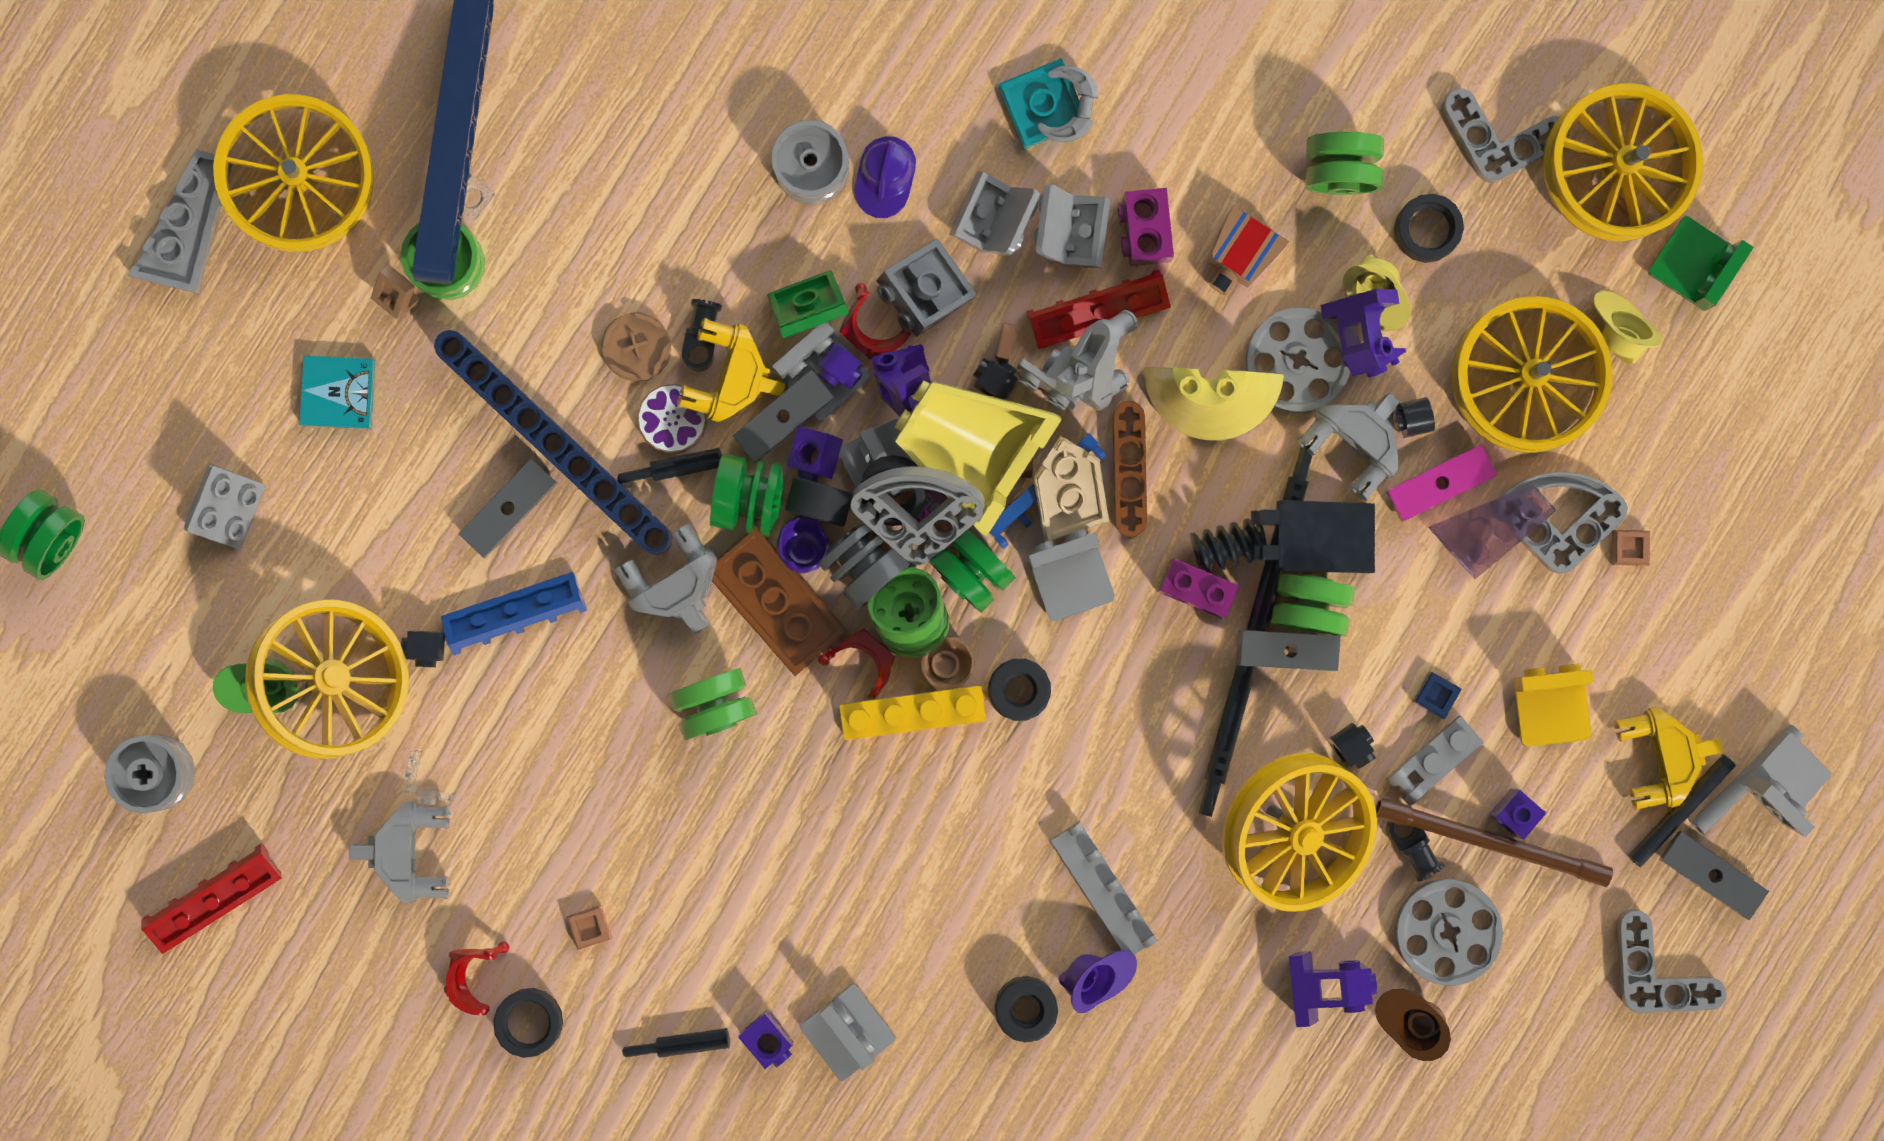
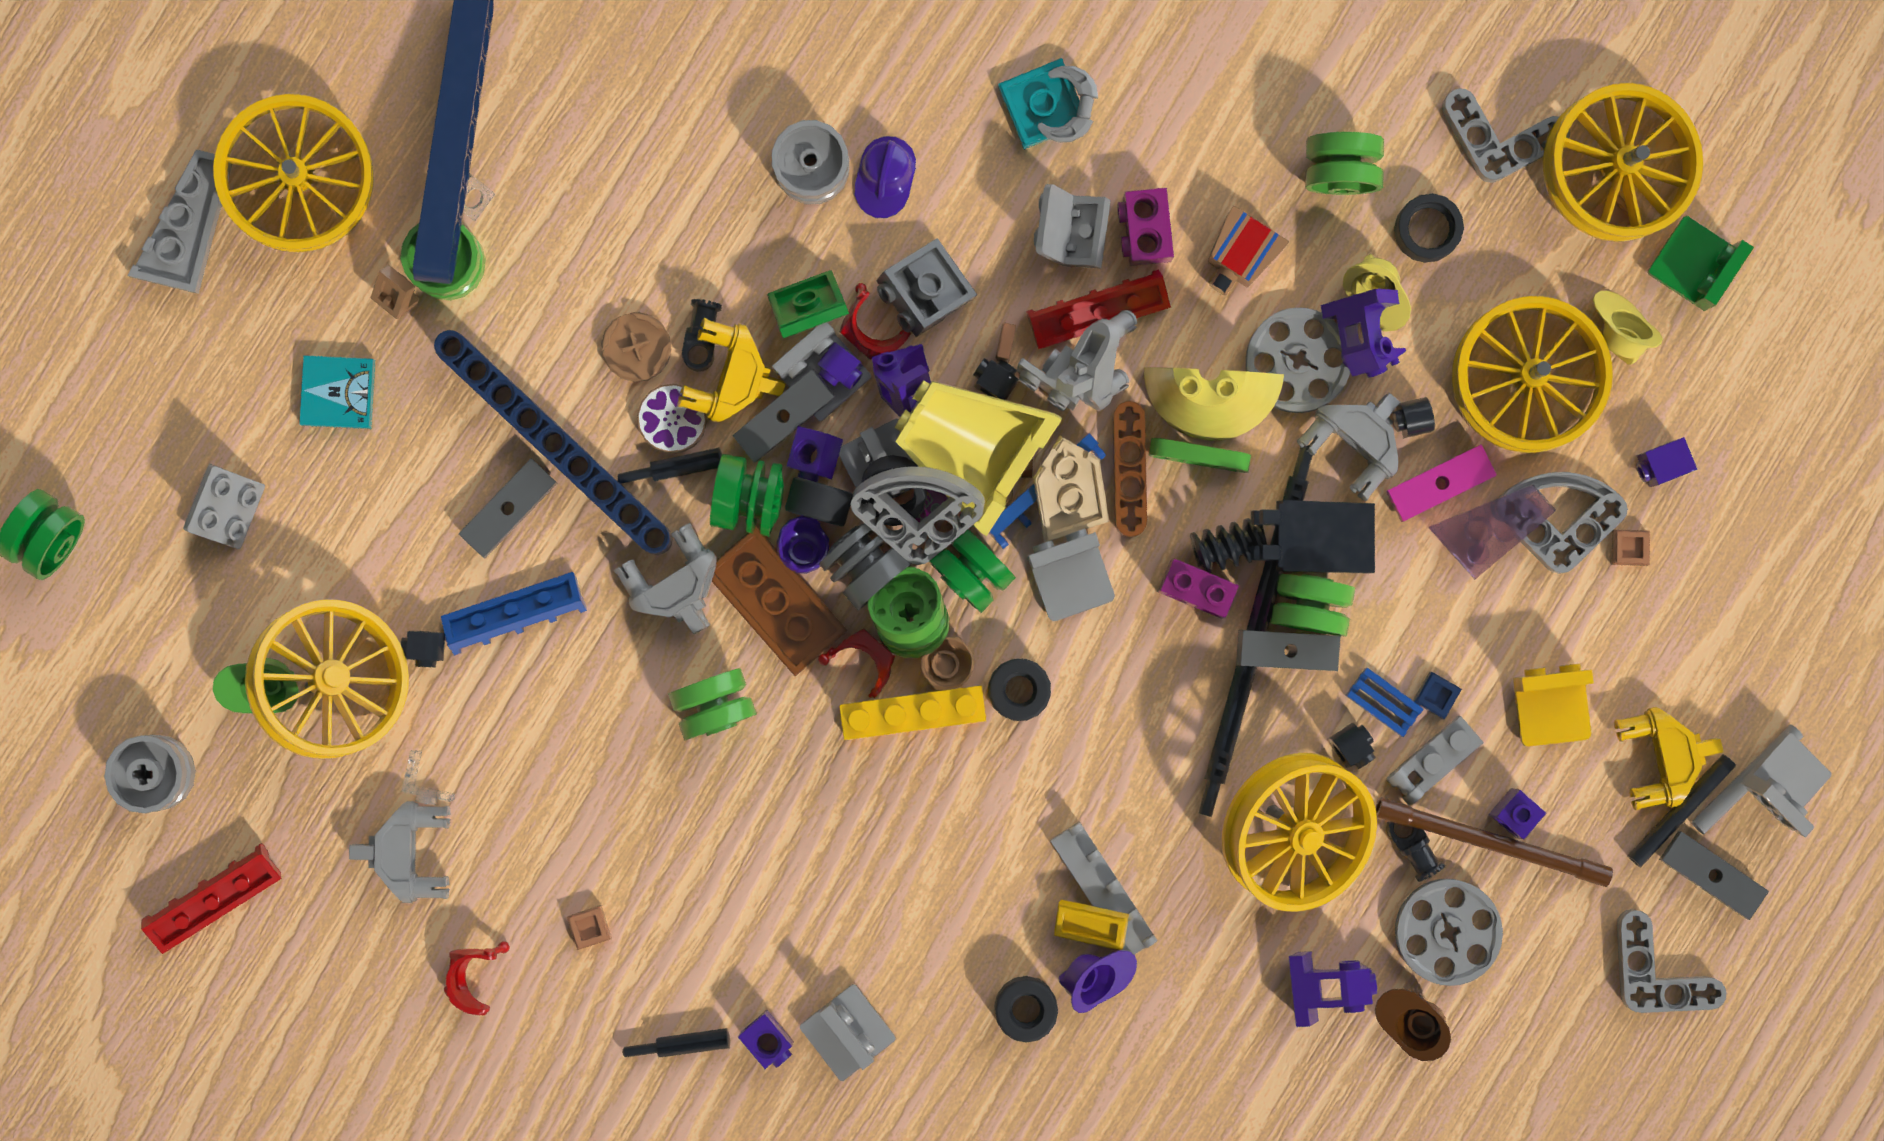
black tyre [493,988,563,1058] -> none
light grey bracket [949,171,1040,255] -> none
none -> yellow tile [1054,900,1129,950]
none -> bright green beam [1149,438,1251,473]
none -> blue tile [1345,668,1424,737]
none -> dark purple brick [1636,437,1698,487]

